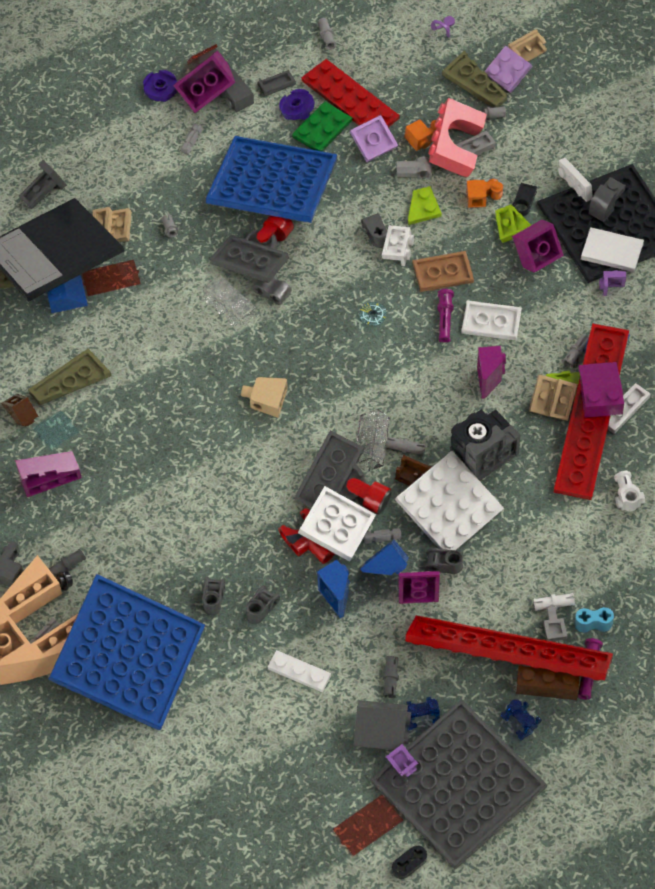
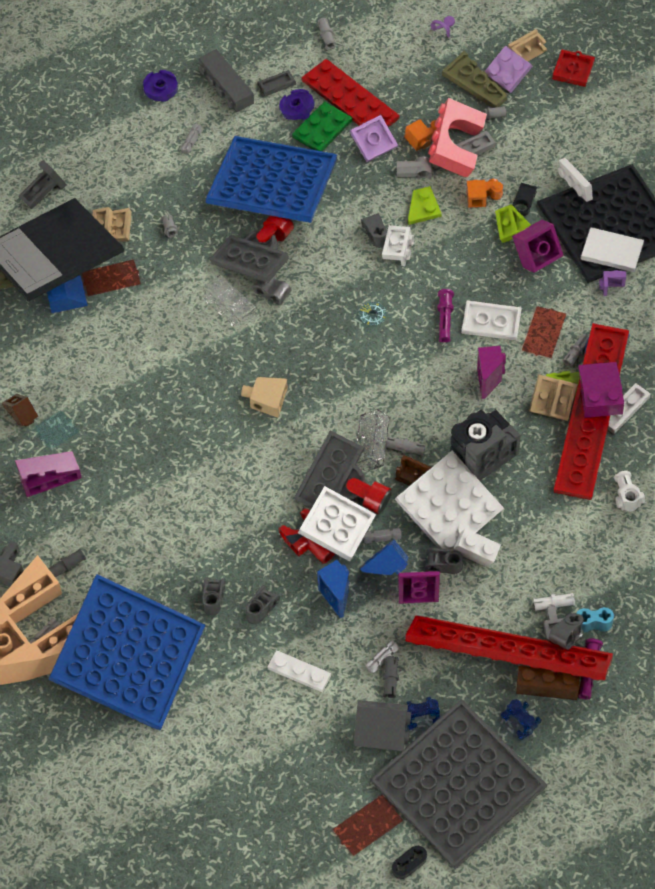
olive wing [28,349,112,405] -> none
black plate [56,571,73,591] -> none
magenta slope [173,50,235,113] -> none
clear red piece [187,44,218,64] -> none
medium lavender bracket [386,744,418,777] -> none
medium nougat tile [412,251,474,292] -> none
dark grey brick [589,177,626,222] -> none
none -> light grey axle [365,640,399,674]
none -> white brick [453,528,501,567]
none -> clear red piece [522,306,566,358]
none -> dark grey piece [549,613,583,649]
none -> red plate [552,49,595,87]

